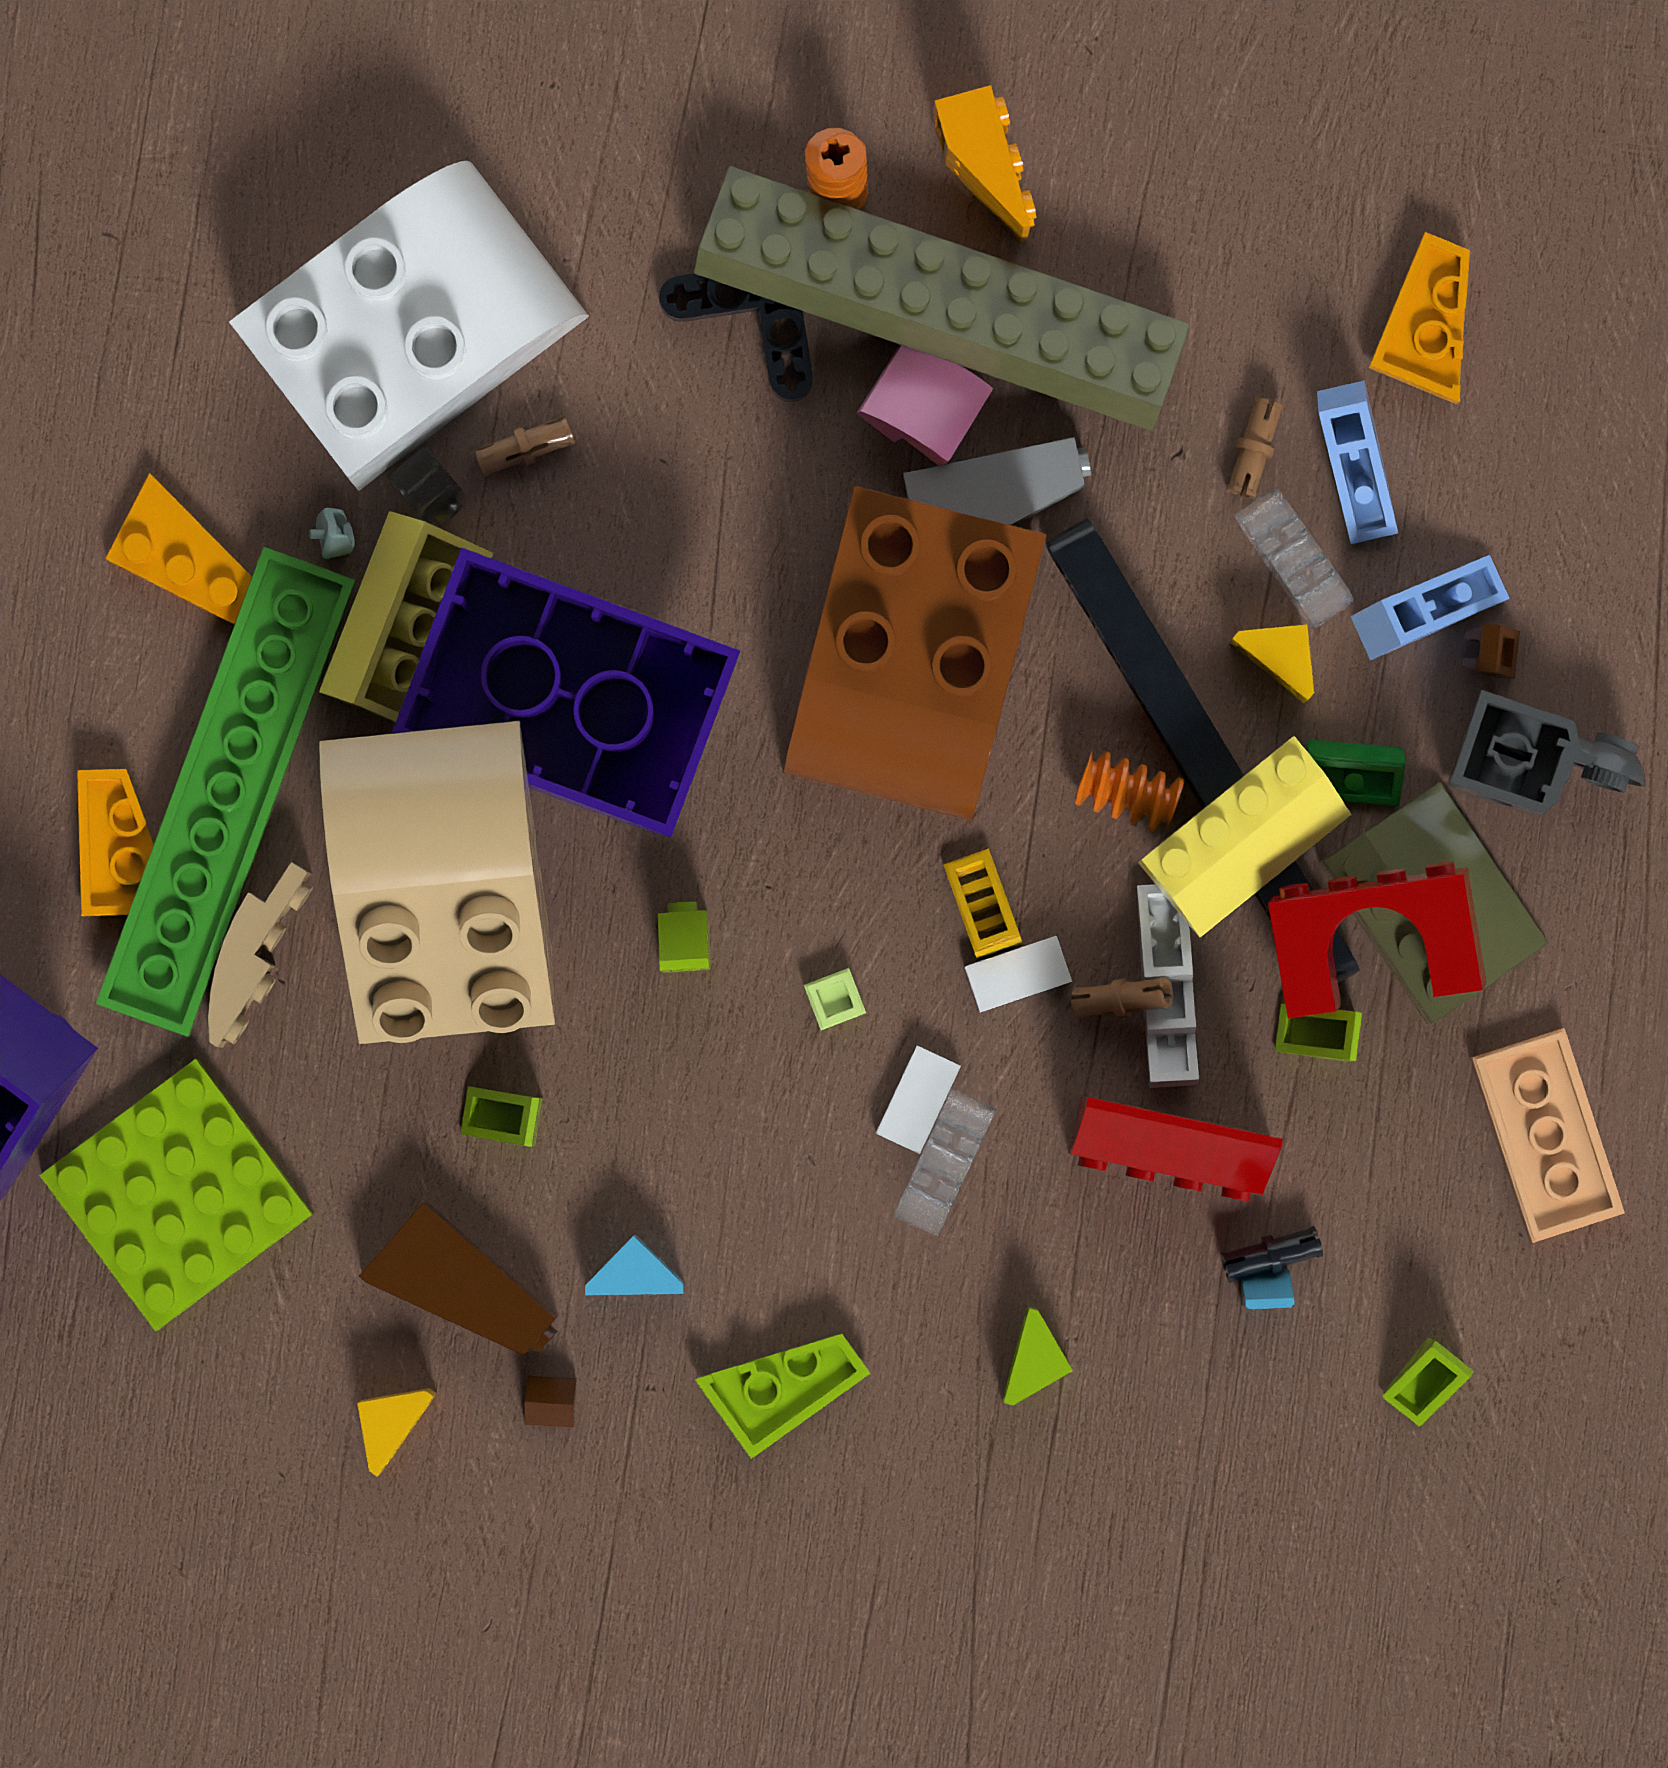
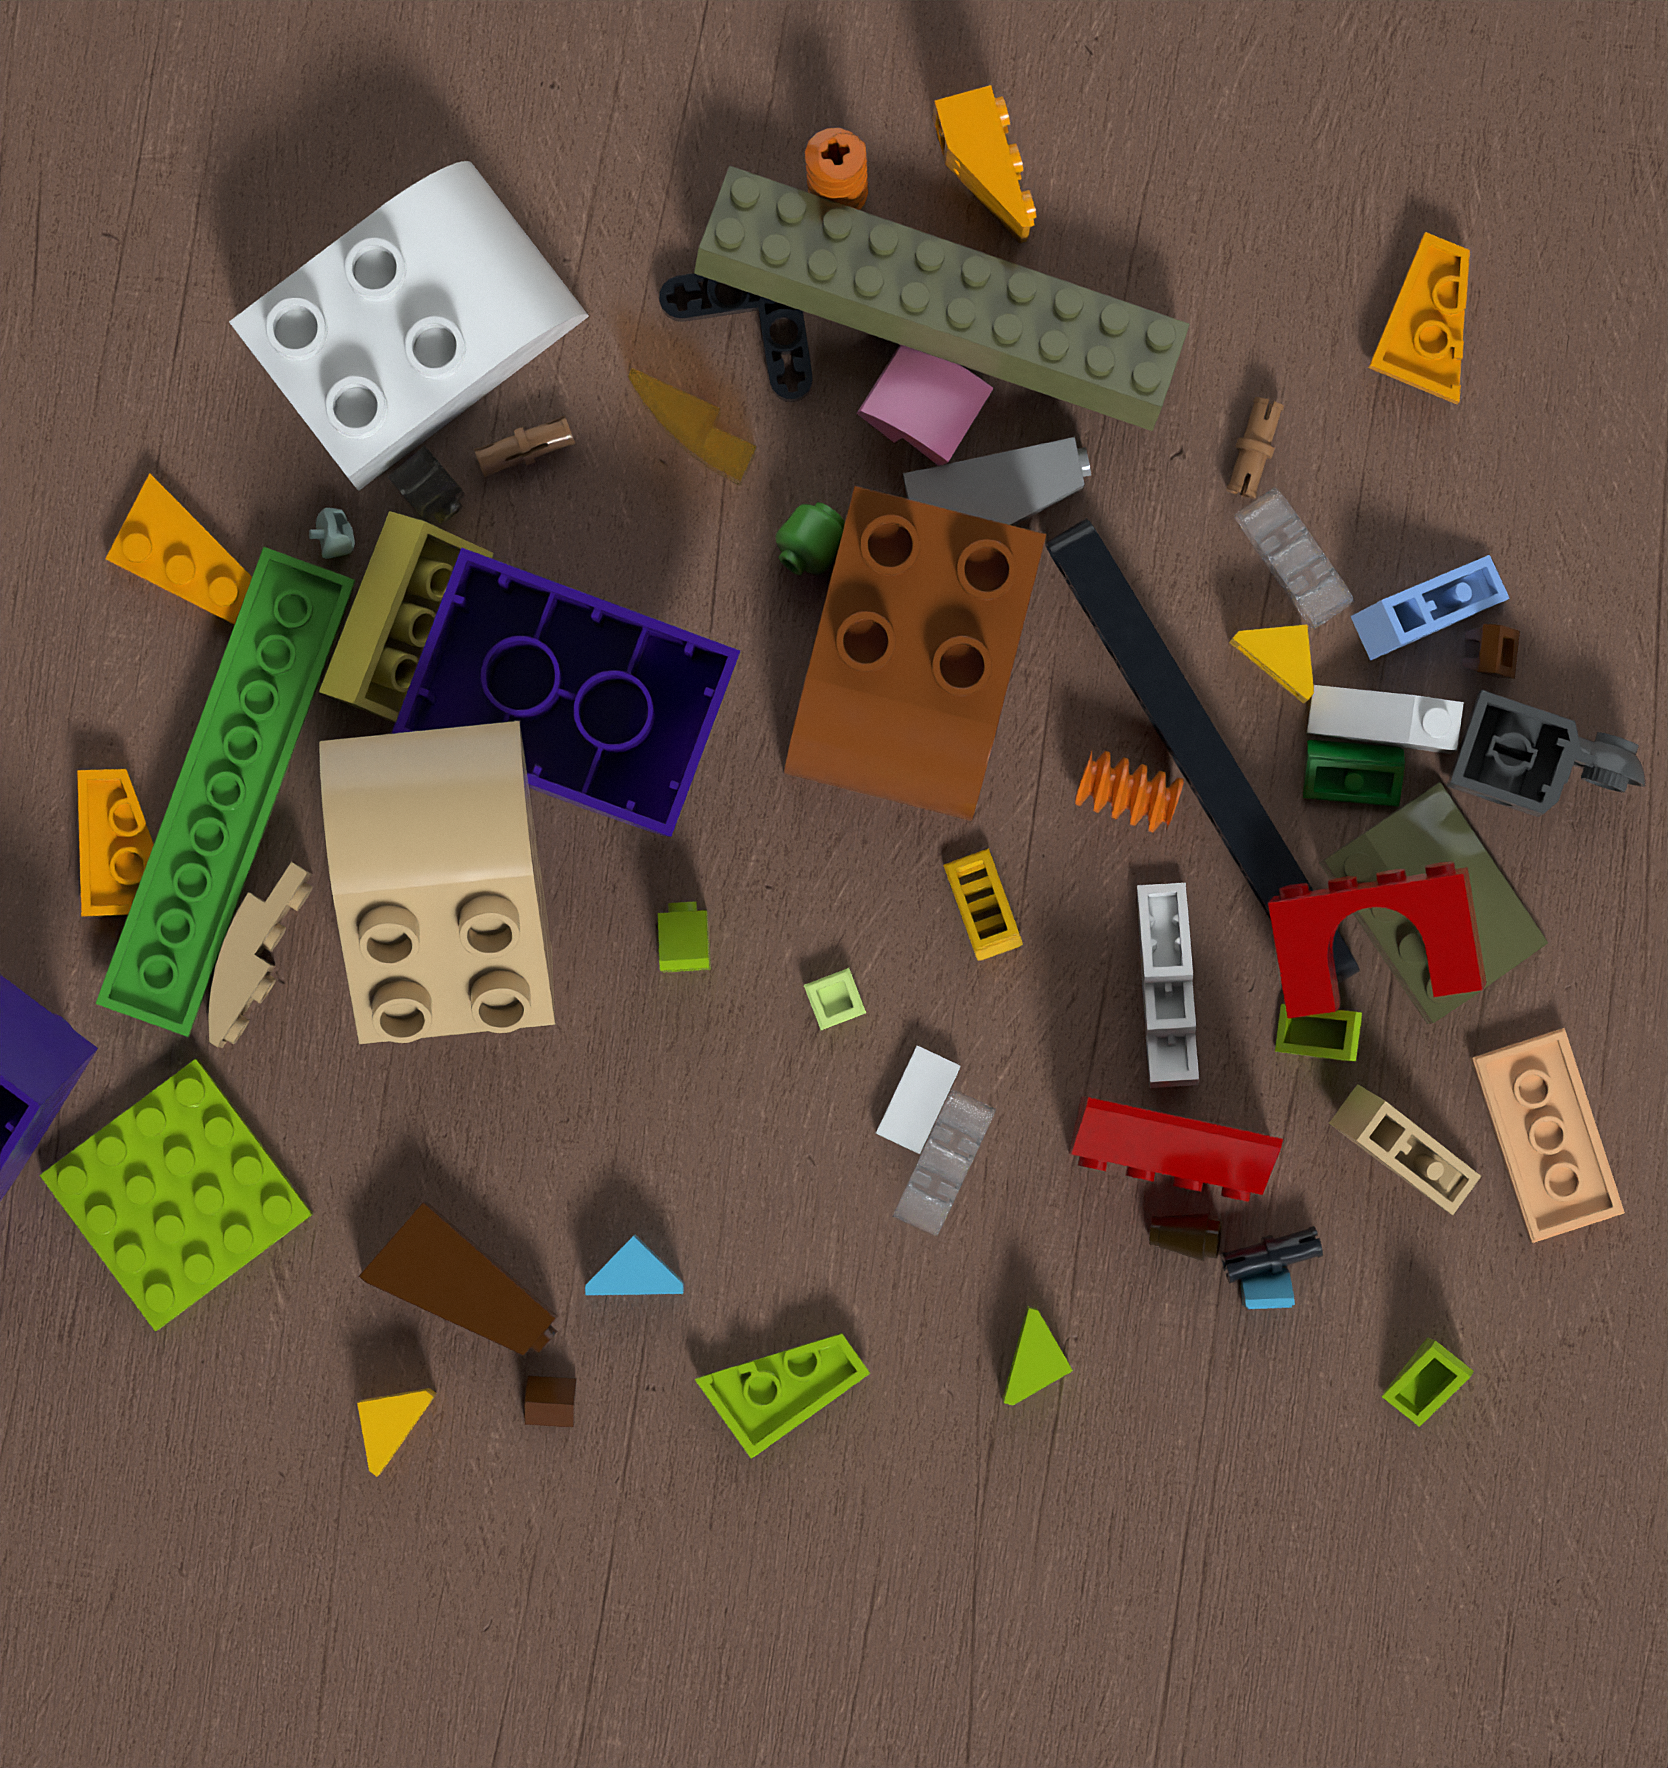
lime slope [460,1086,543,1147] -> none
white tile [964,936,1072,1013] -> none
medium nougat pin [1071,977,1173,1018] -> none
light yellow slope [1138,736,1352,938] -> none
light blue slope [1317,380,1398,544] -> none
none -> clear yellow slope [628,368,757,487]
none -> bright green head [775,502,845,575]
none -> dark brown cone [1149,1213,1222,1262]
none -> white slope [1306,685,1464,754]
none -> tan slope [1329,1084,1481,1215]

